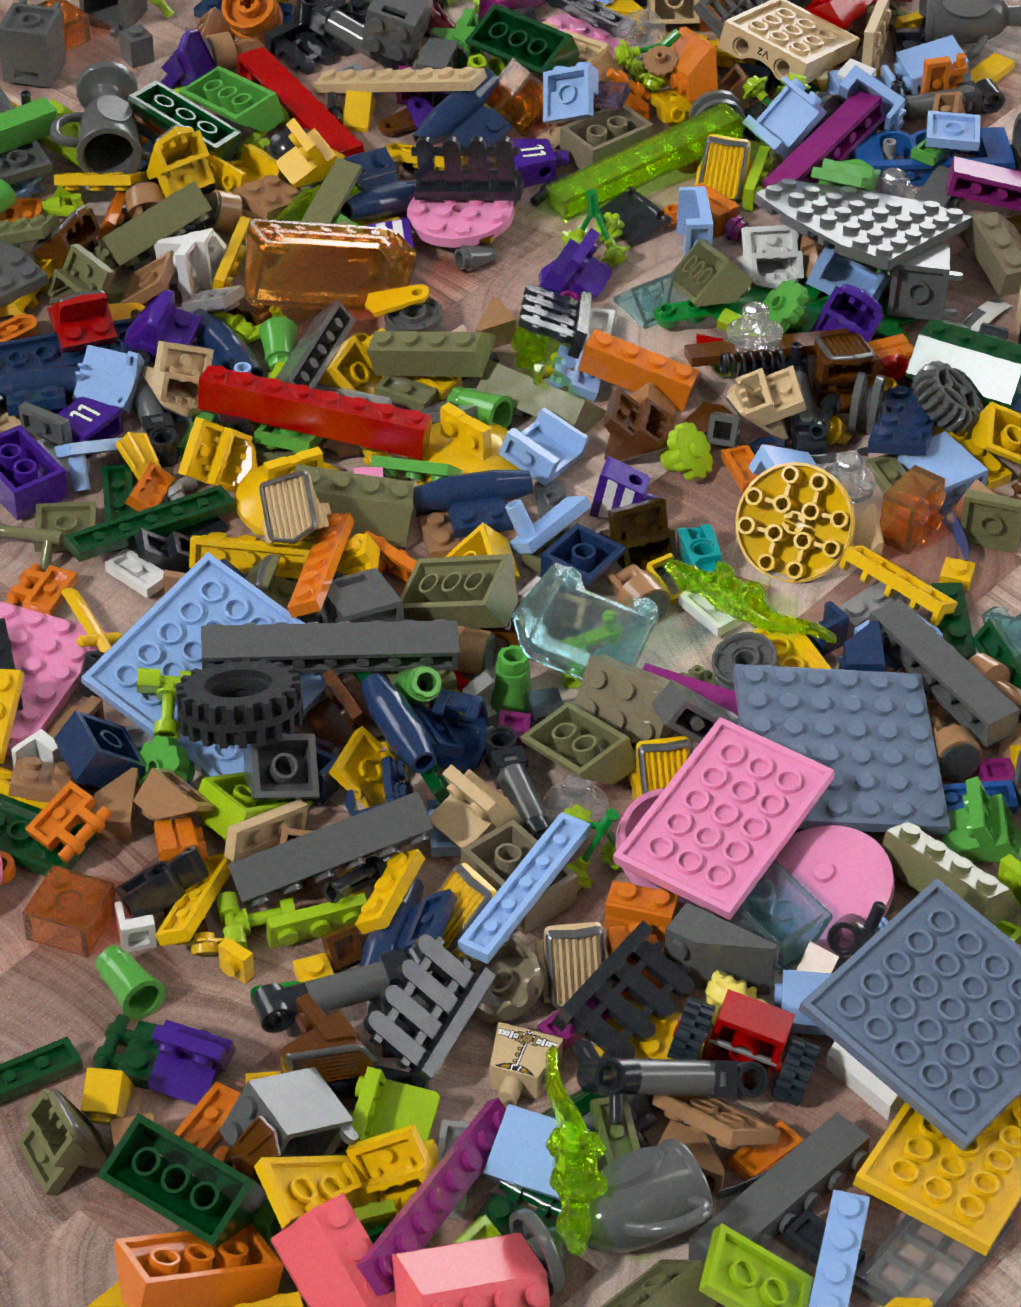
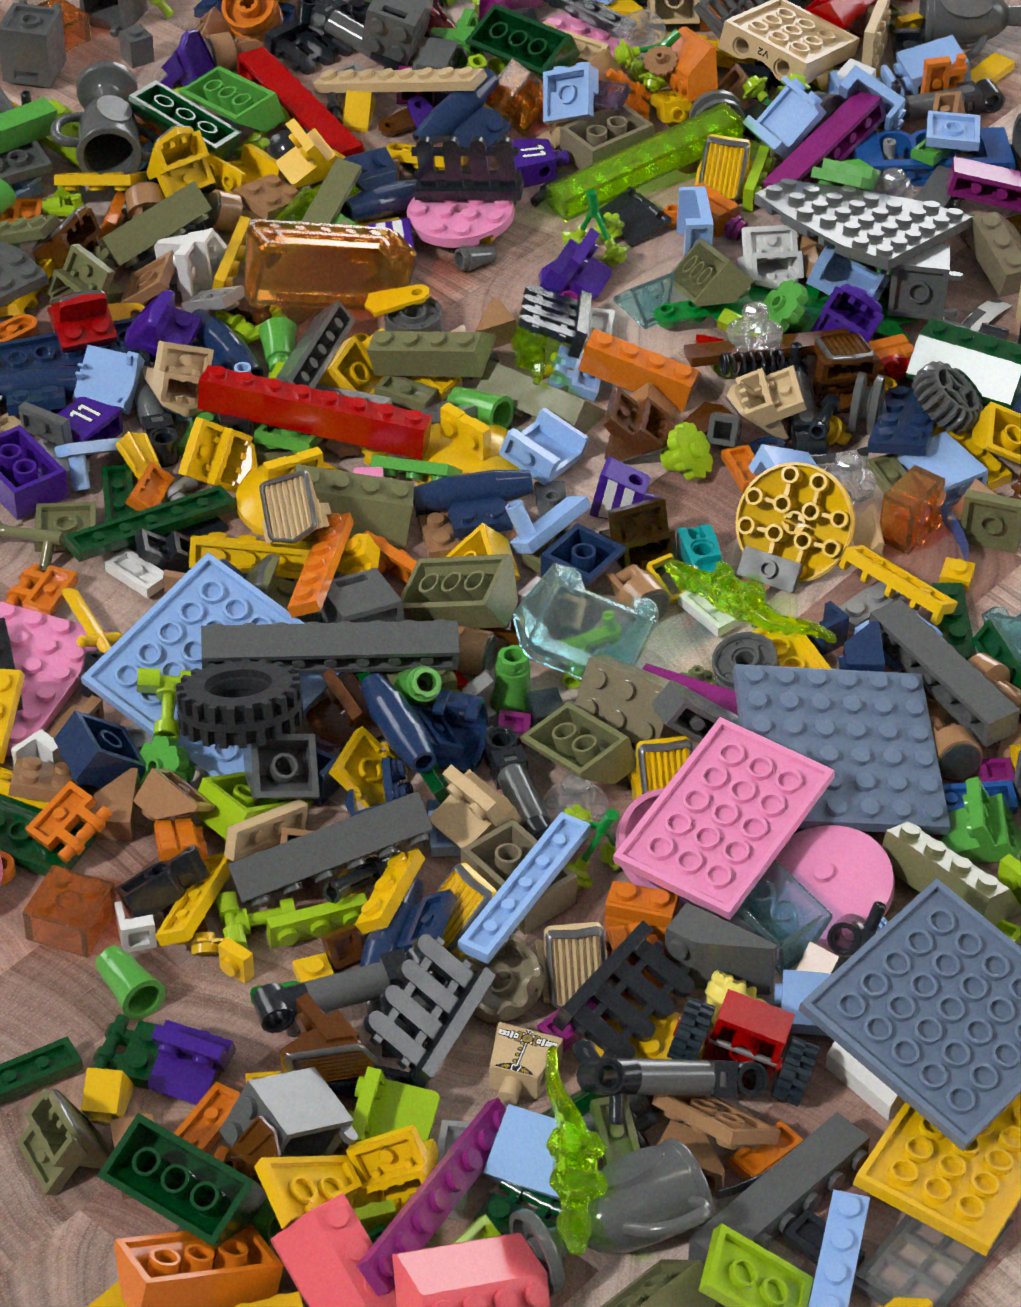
none -> plate [736,545,804,593]

